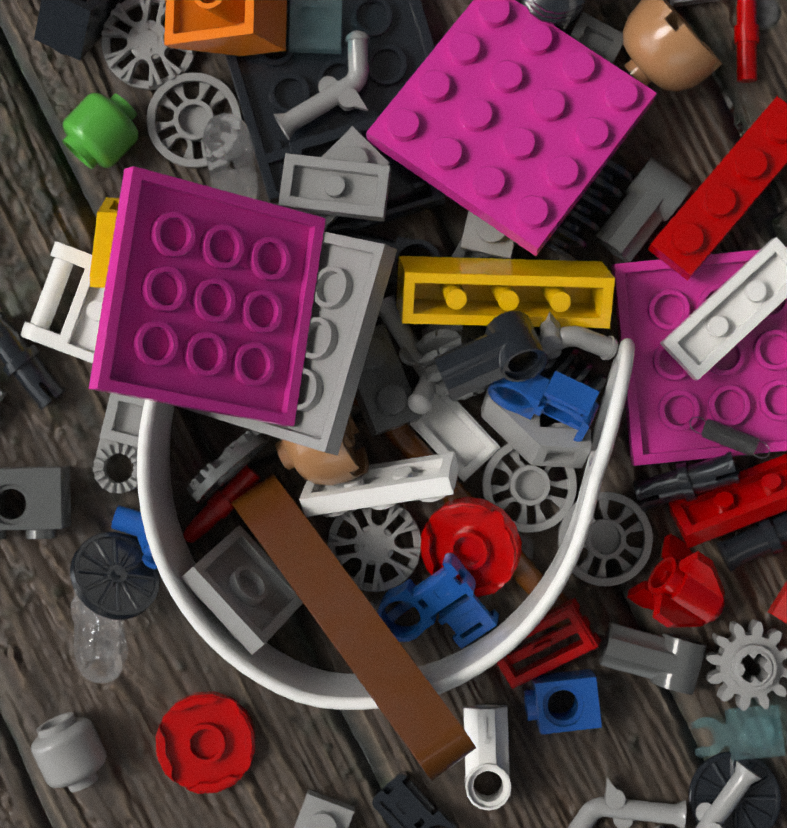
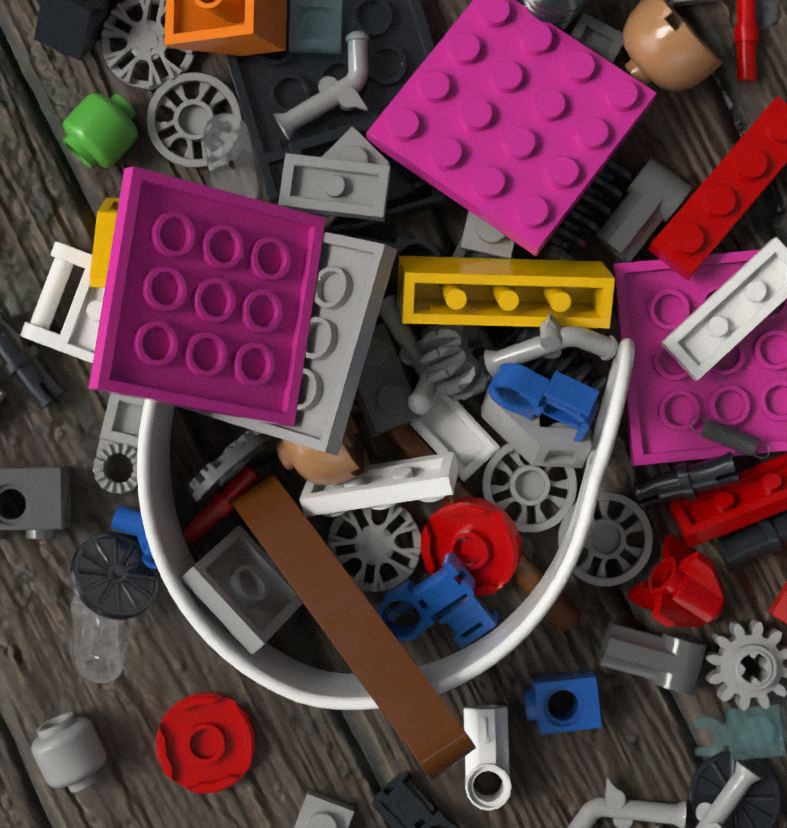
black piece [434,311,548,400] -> none
red tile [497,598,601,689] -> none

